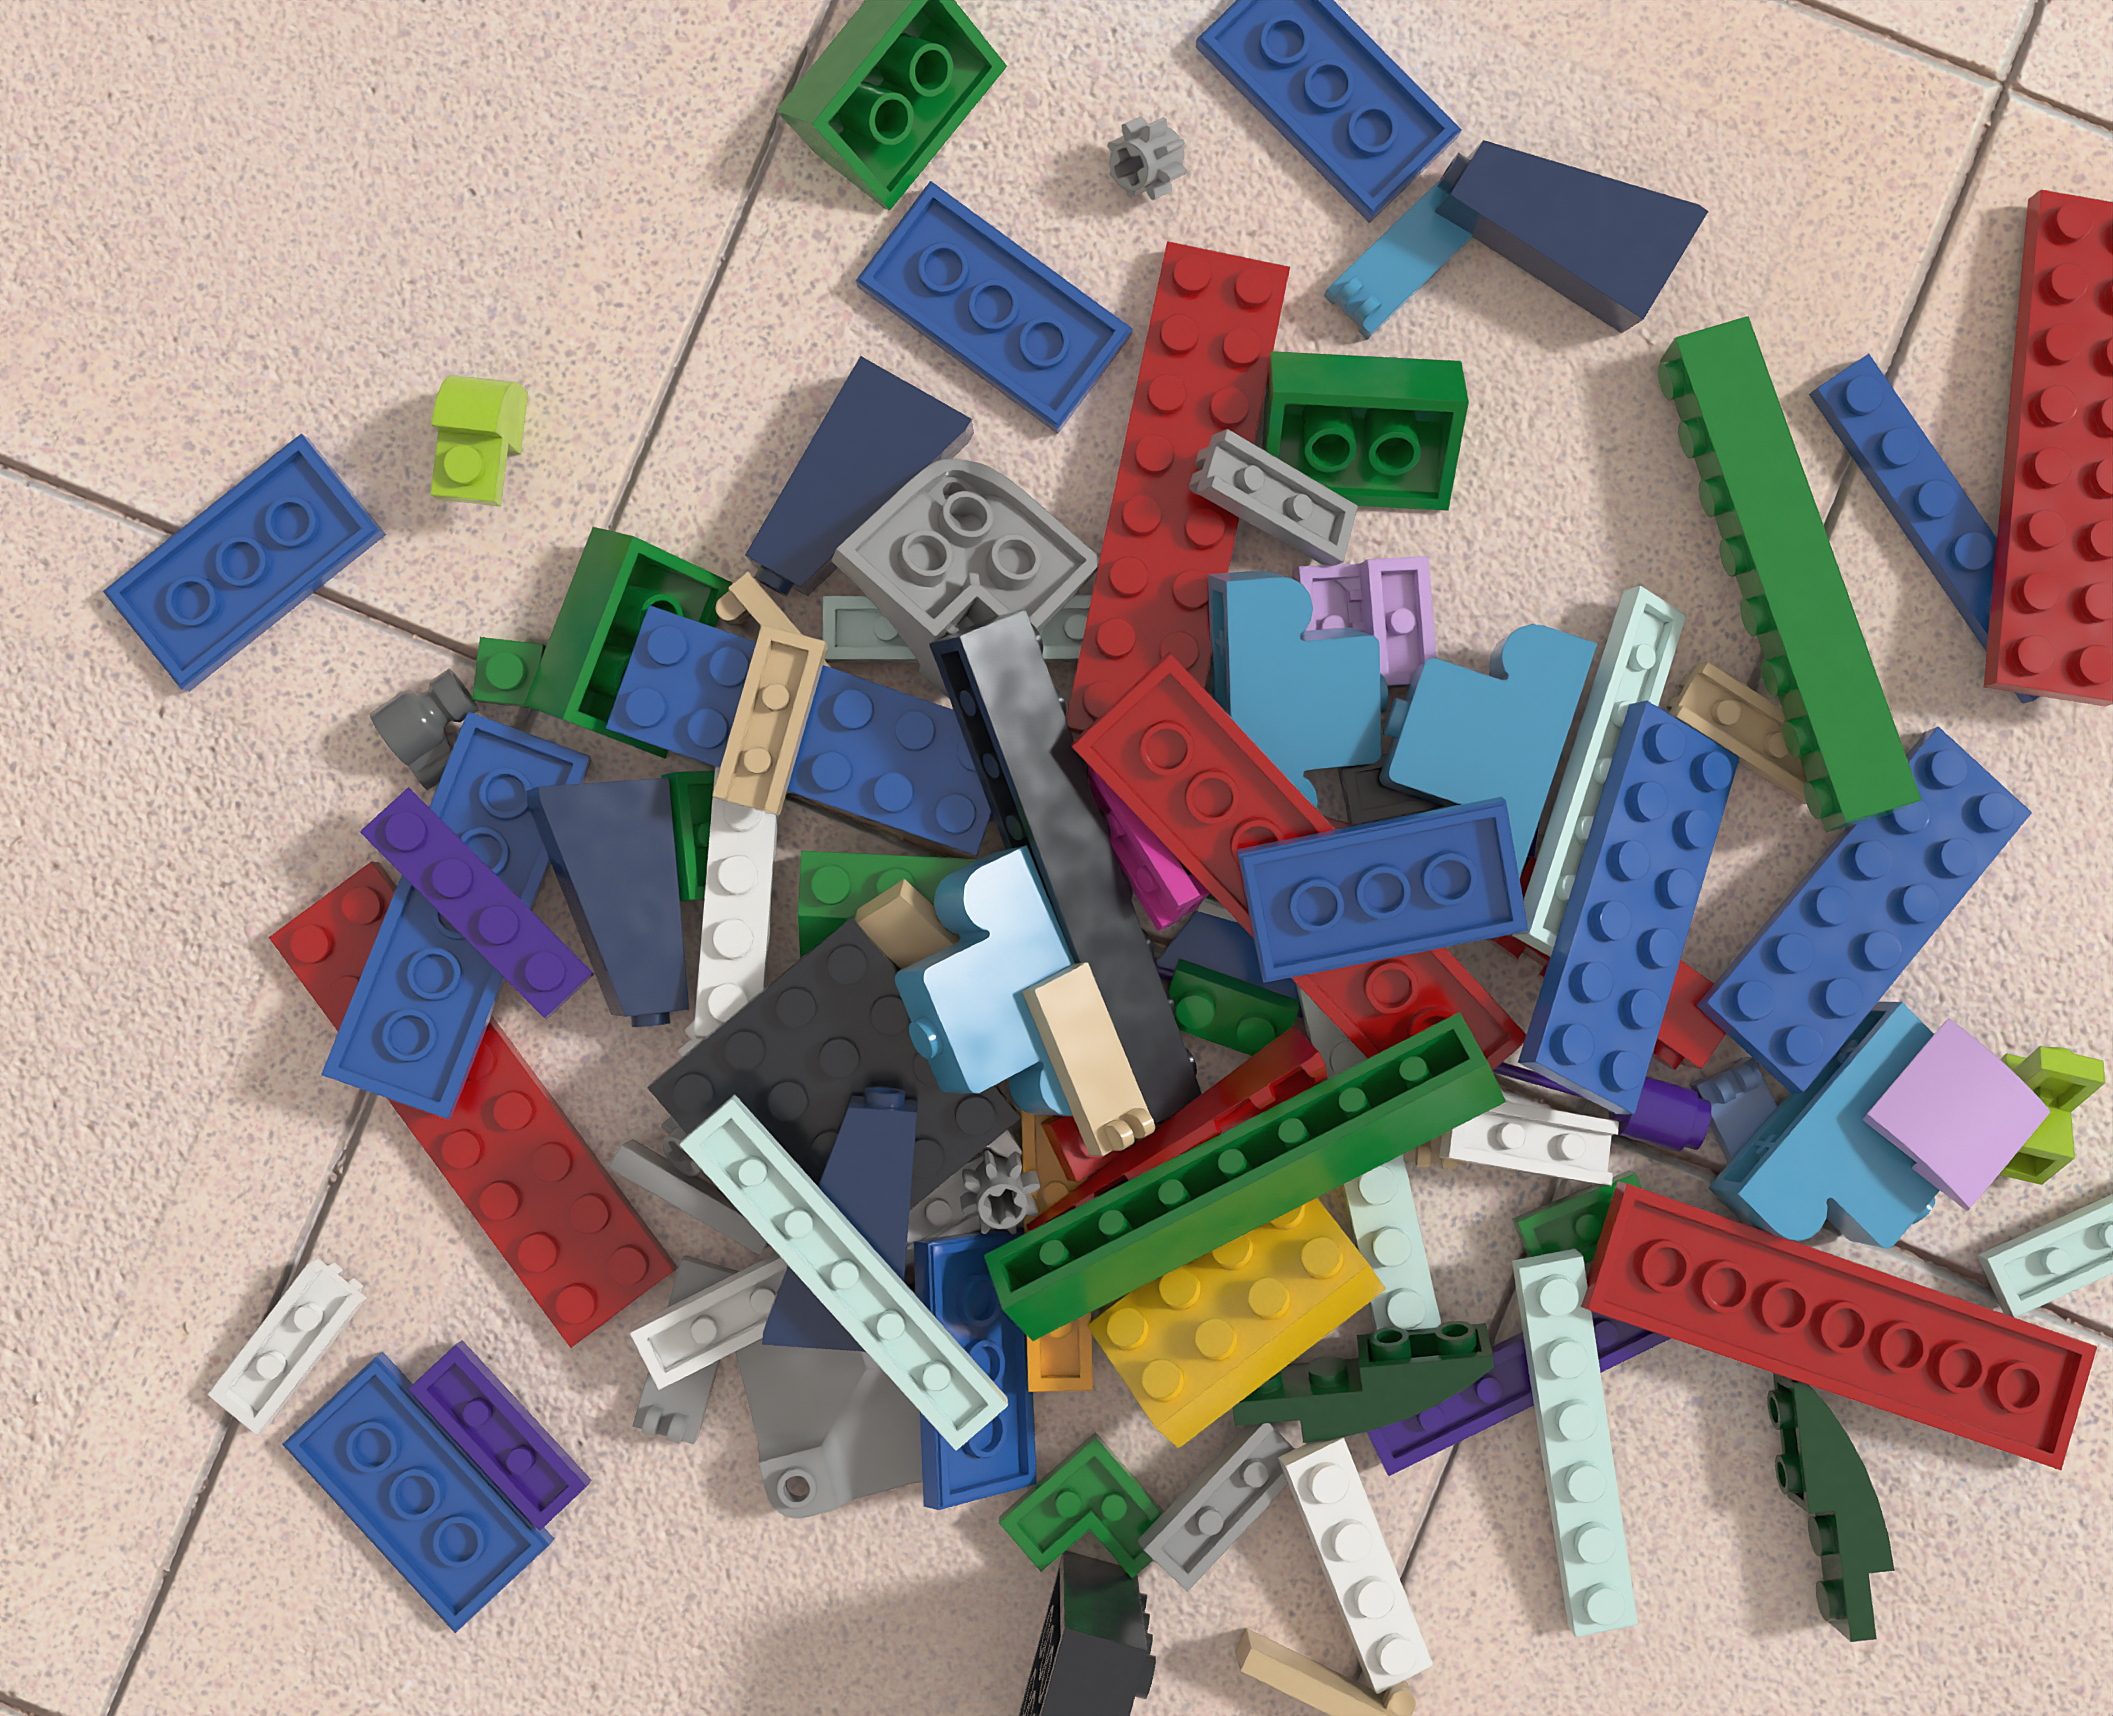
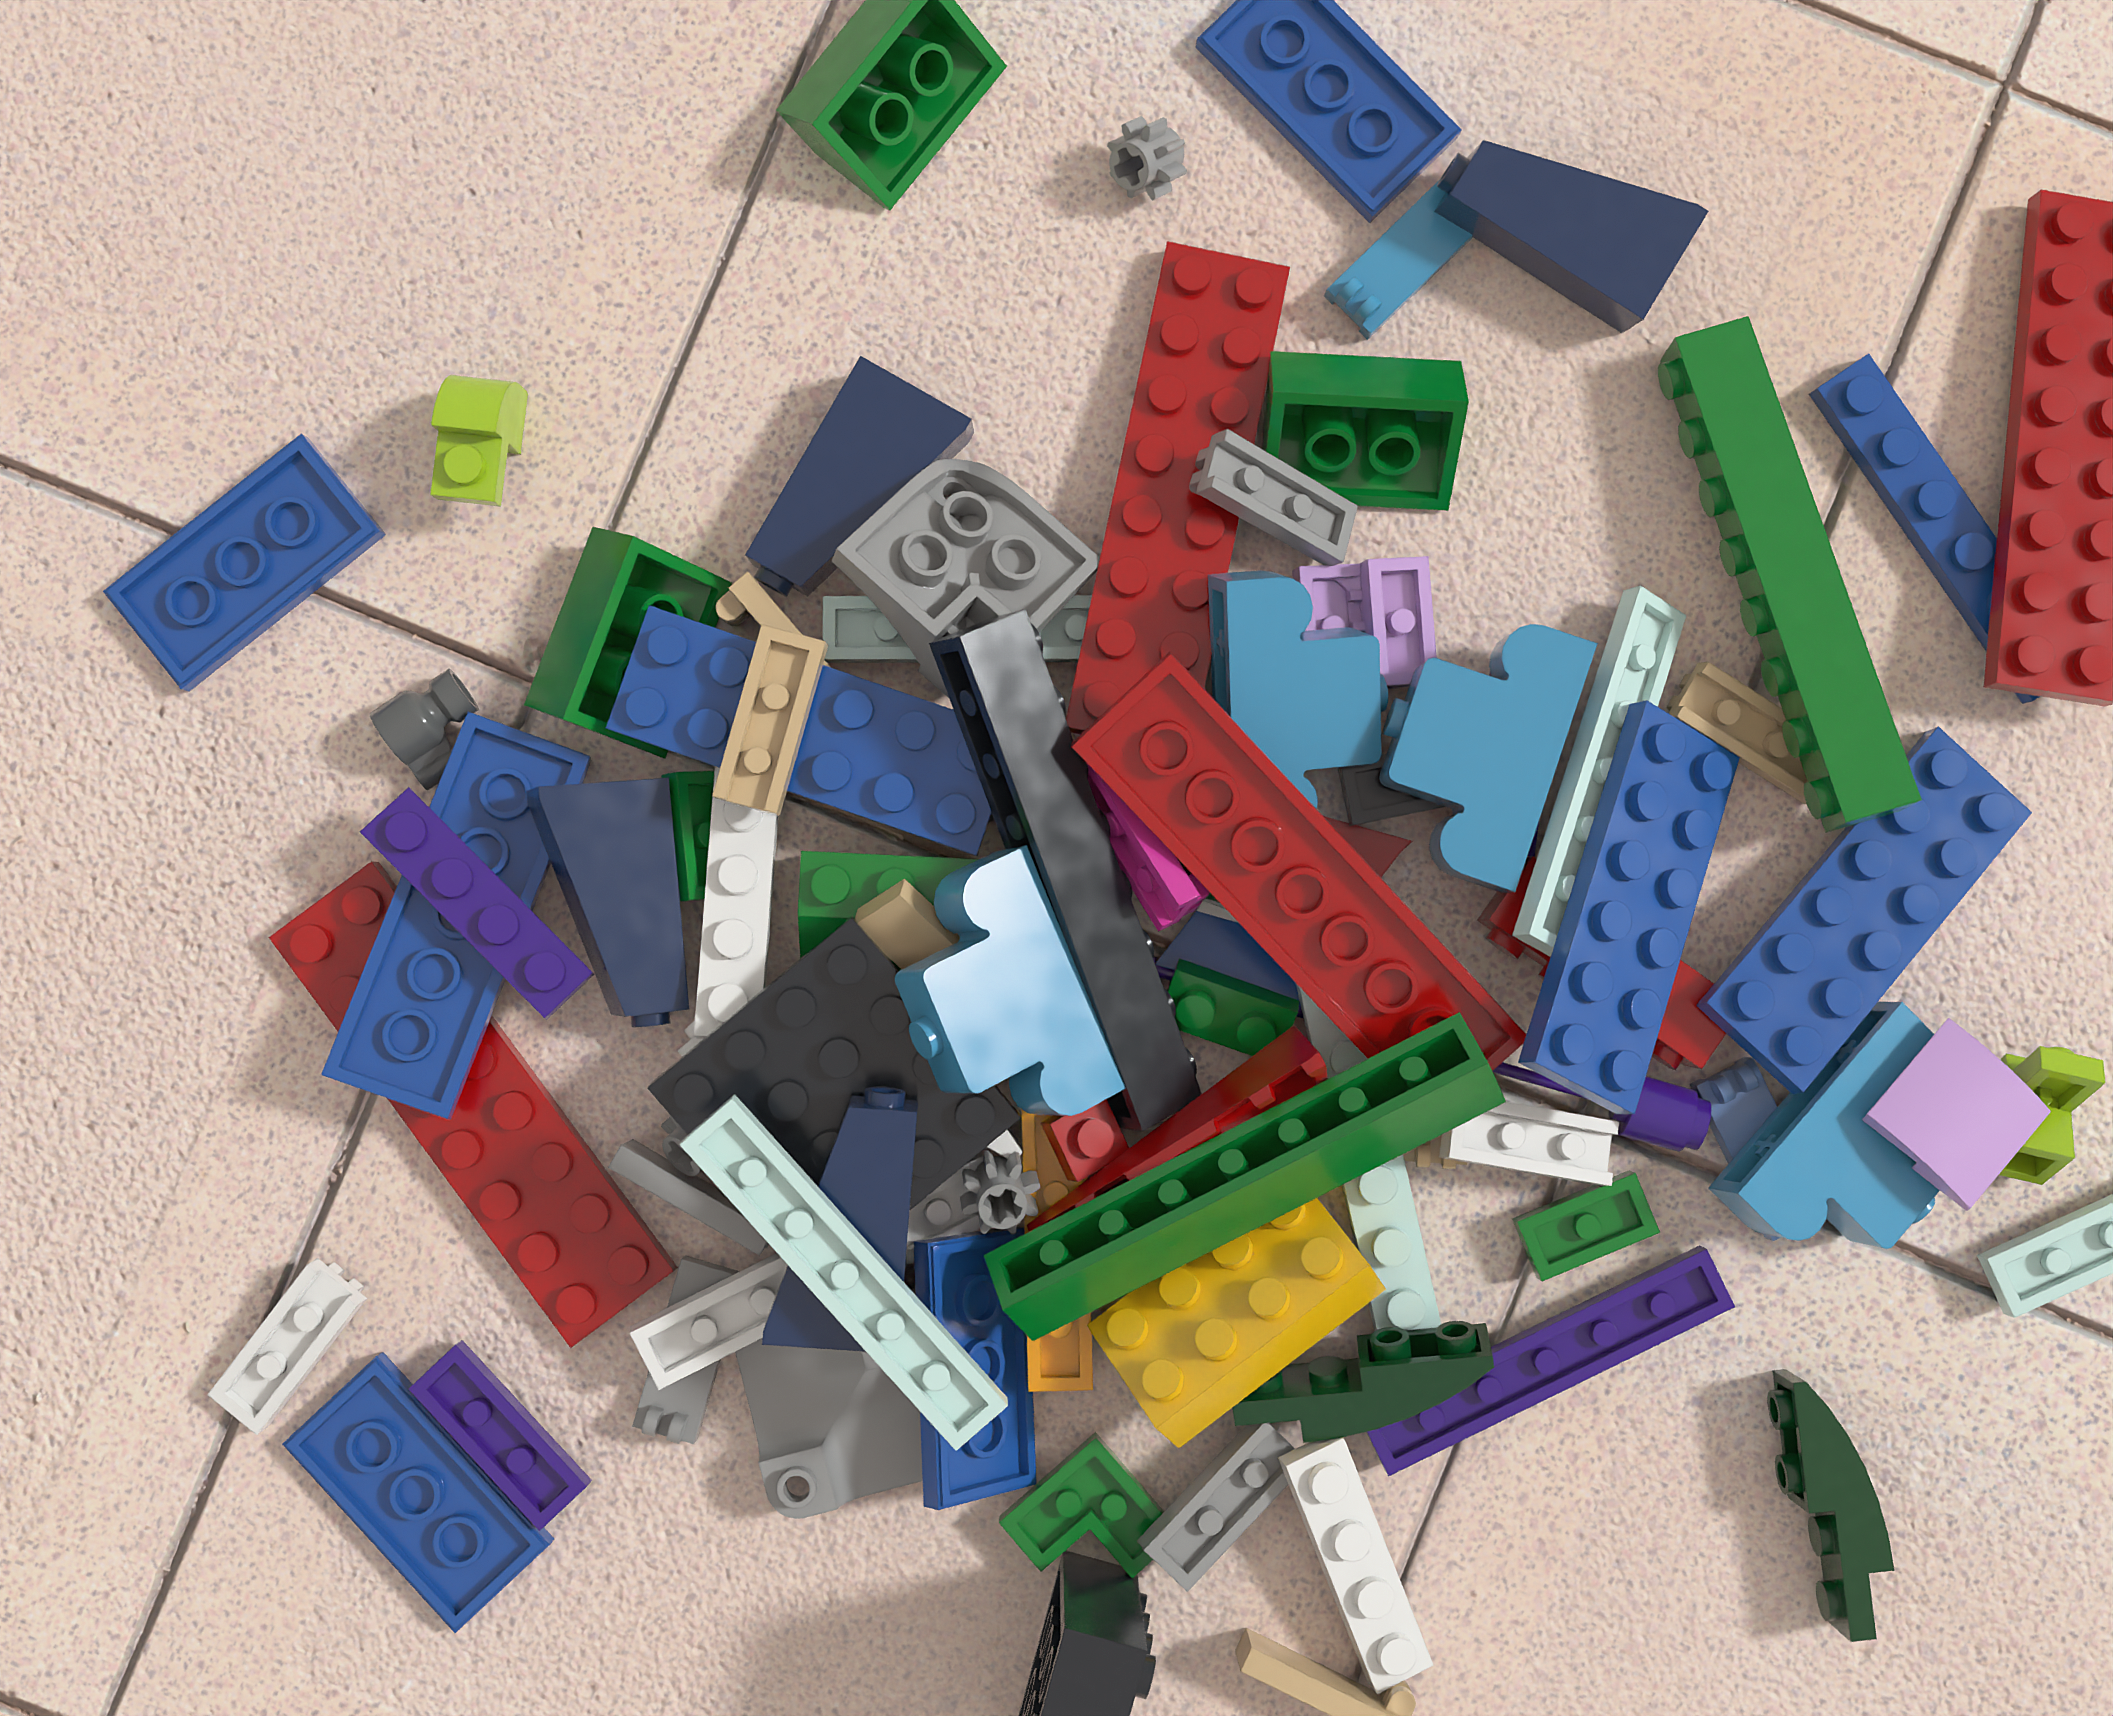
green plate [472,637,546,708] -> none
blue tile [856,181,1133,434] -> none
tan hinge [1022,962,1155,1156] -> none
blue tile [1237,797,1528,983] -> none
light aqua plate [1512,1249,1638,1637] -> none
red plate [1581,1181,2097,1470] -> none

